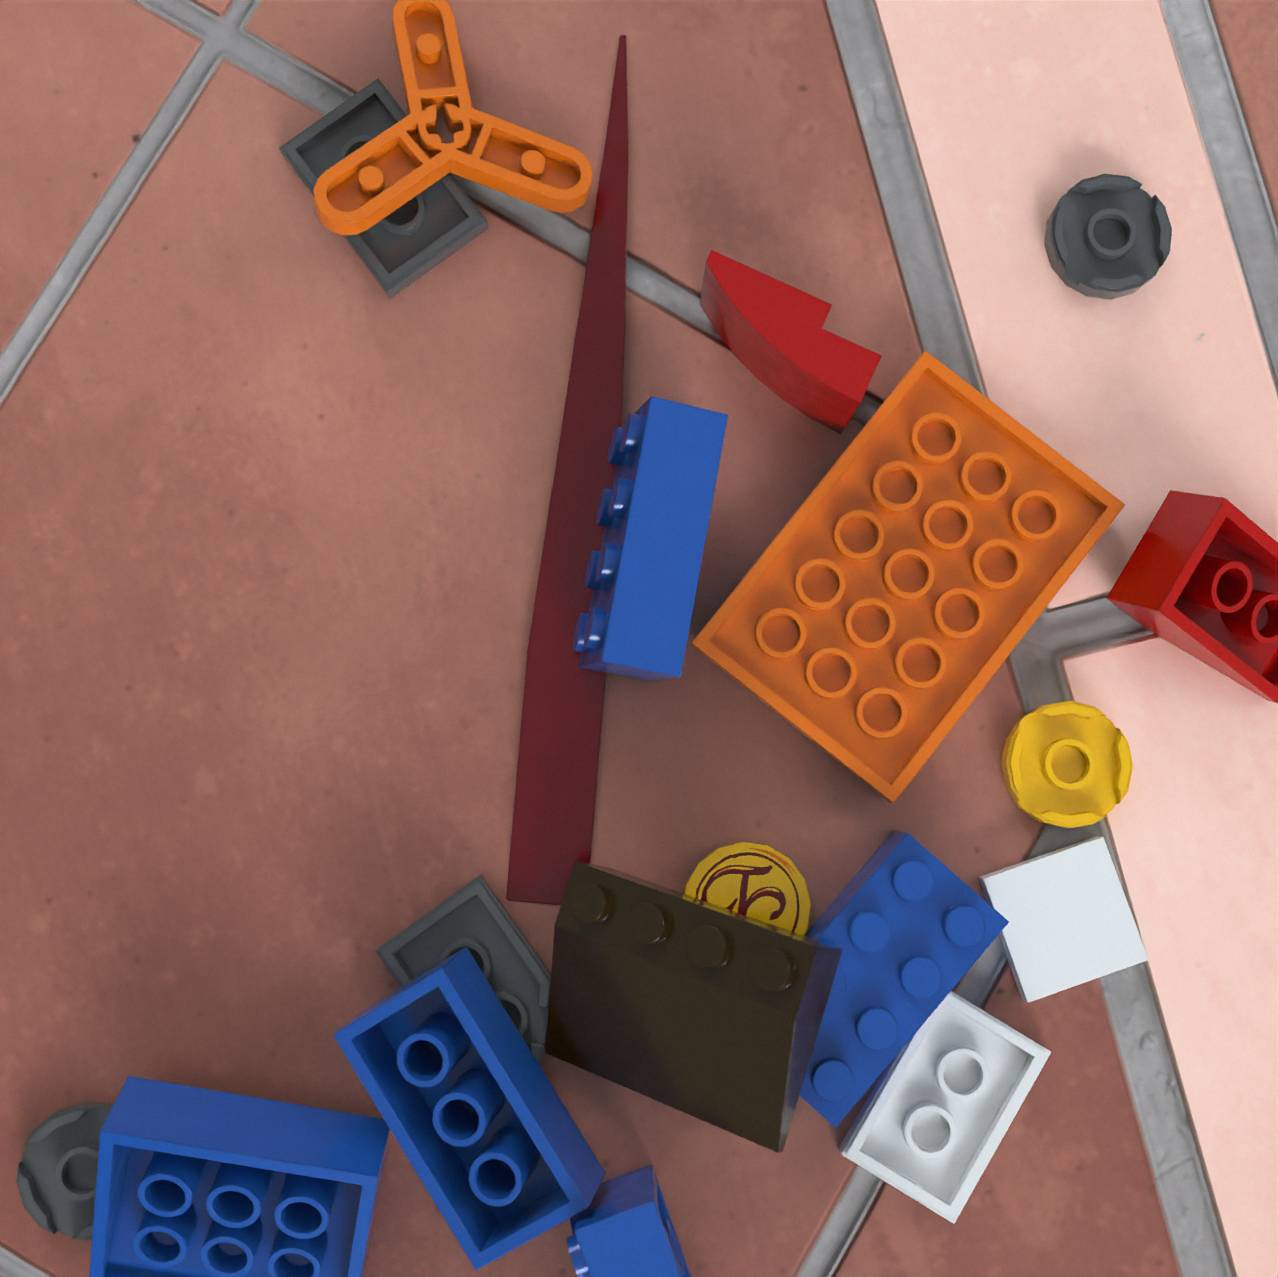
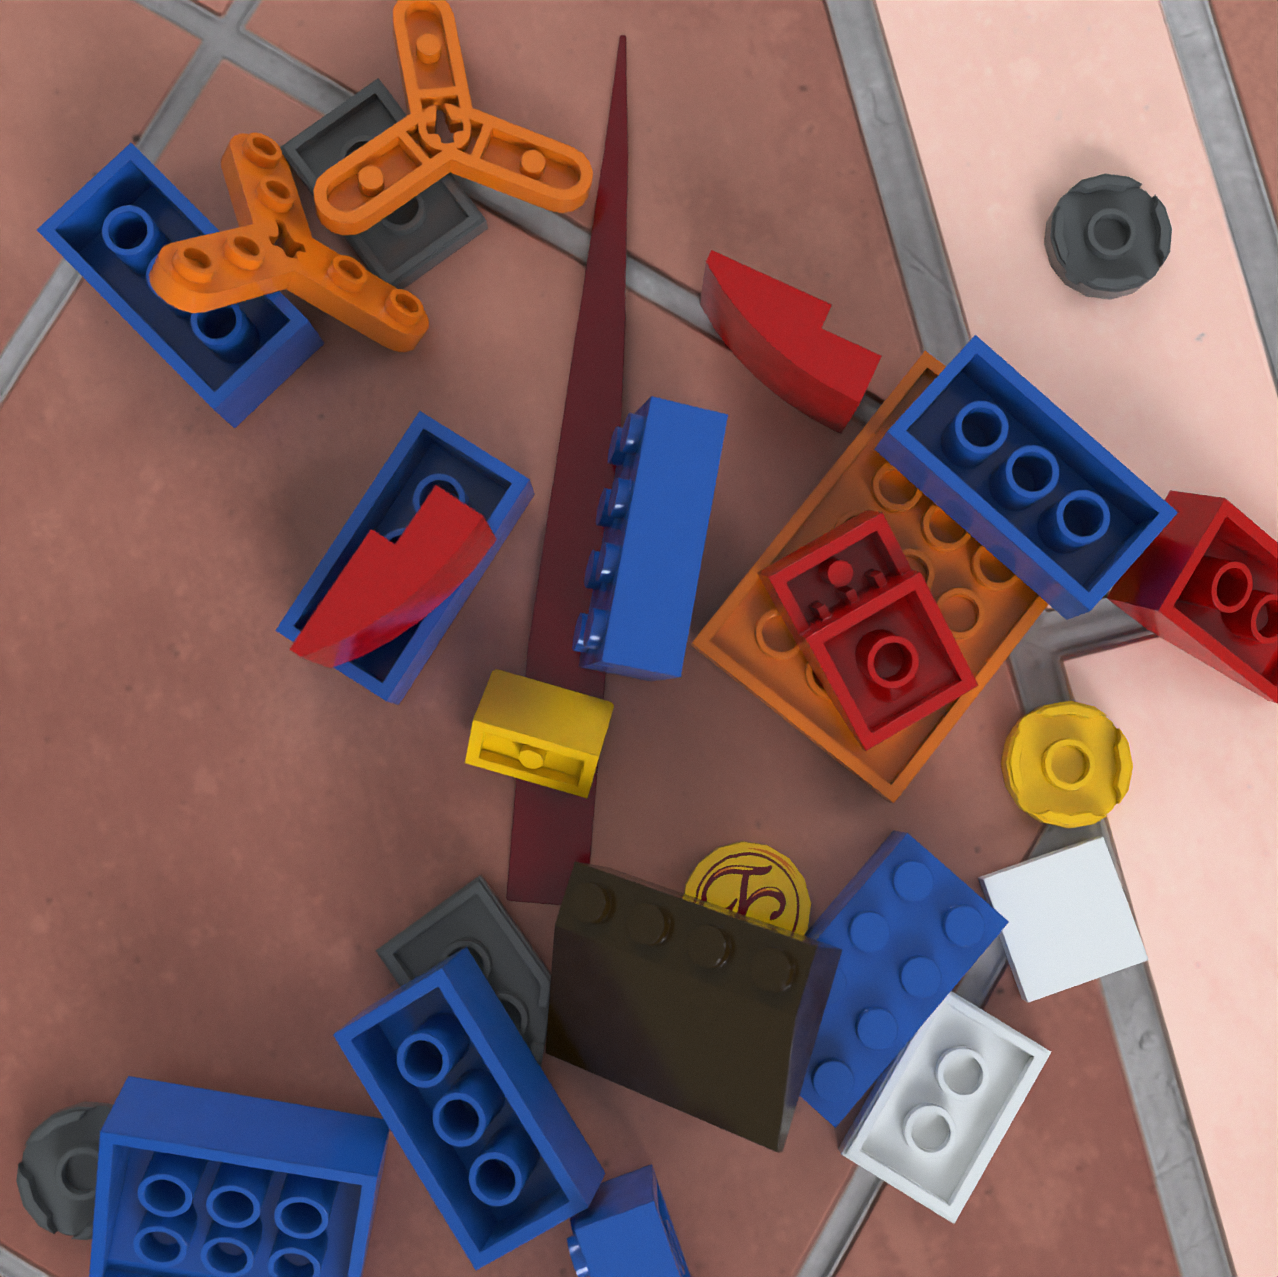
none -> blue brick [37,143,324,428]
none -> orange piece [149,133,429,352]
none -> blue brick [275,411,535,705]
none -> red slope [289,485,497,668]
none -> yellow panel [465,669,614,798]
none -> red slope [757,510,979,751]
none -> blue brick [874,335,1178,620]

